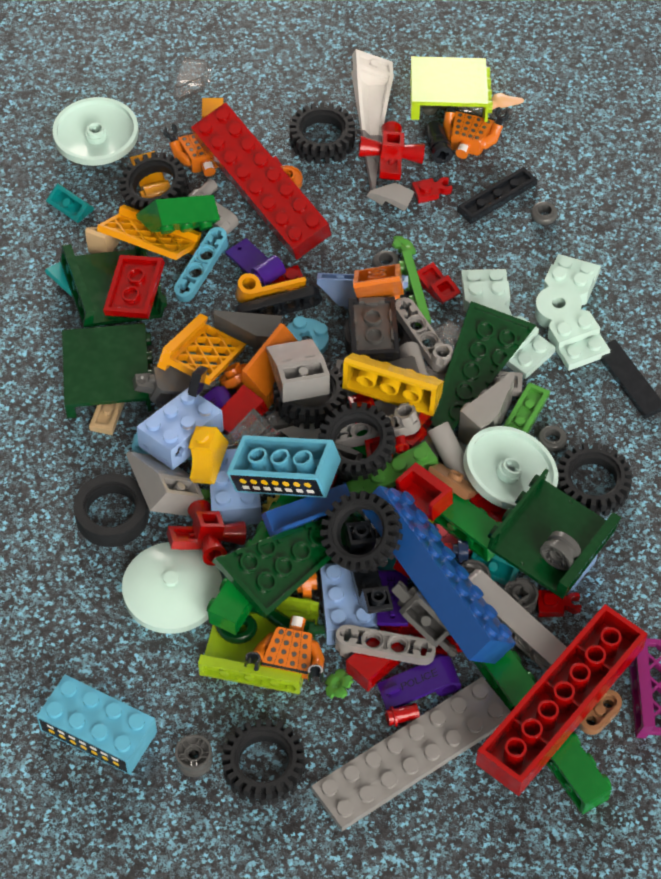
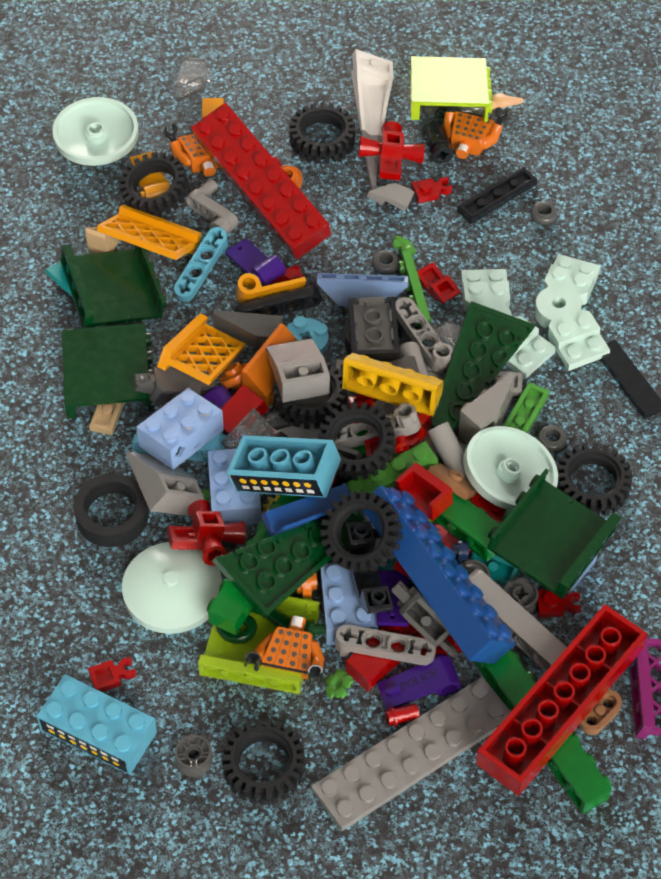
teal slope [46,183,95,223] -> none
red plate [103,255,165,319] -> none
green slope [136,195,220,234] -> none
black tile [188,366,208,397] -> none
yellow arch [188,426,229,484] -> none
orange slope [353,263,404,300] -> none
dark grey wheel [540,531,581,571] -> none
none -> red plate [87,657,137,692]

